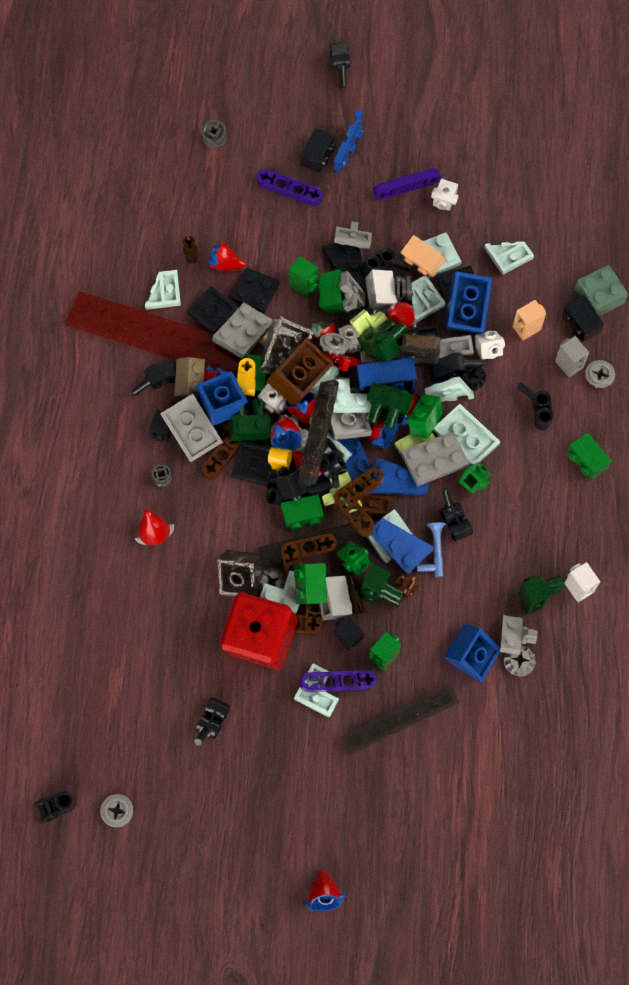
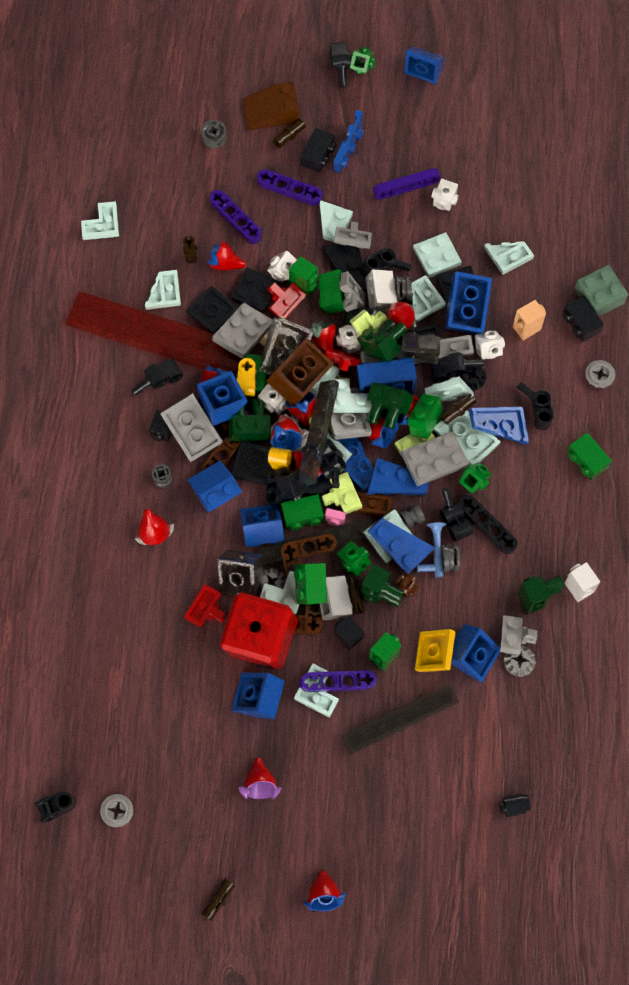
dark tan brick [175,357,205,398] -> none
black beam [194,697,230,746] -> none
light grey gear [320,333,350,356] -> none
reddish brown beam [334,468,383,537] -> none
light nougat brick [400,235,446,277] -> none
light grey brick [555,336,589,378] -> none
none -> light aqua plate [81,201,119,240]
none -> red hinge [184,584,227,628]
none -> blue slope [188,460,242,513]
none -> dark brown pin [201,878,236,921]
none -> dark purple beam [210,190,261,244]
none -> blue slope [231,672,284,719]
none -> hat [238,757,282,799]
none -> blue slope [240,504,284,547]
none -> reddish brown slope [242,81,299,130]
none -> white brick [267,251,297,282]
none -> hinge [267,282,306,319]
none -> dark brown pin [273,119,306,148]
none -> light aqua wing [320,201,353,244]
none -> bright pink plate [325,508,346,526]
none -> green brick [350,47,376,74]
none -> dark grey wheel [399,504,425,529]
none -> blue slope [404,47,445,84]
none -> yellow plate [415,629,455,672]
none -> dark brown pin [440,393,477,425]
none -> dark grey wheel [442,544,460,572]
none -> black beam [459,495,518,554]
none -> wing [469,407,529,445]
none -> black brick [499,793,531,817]

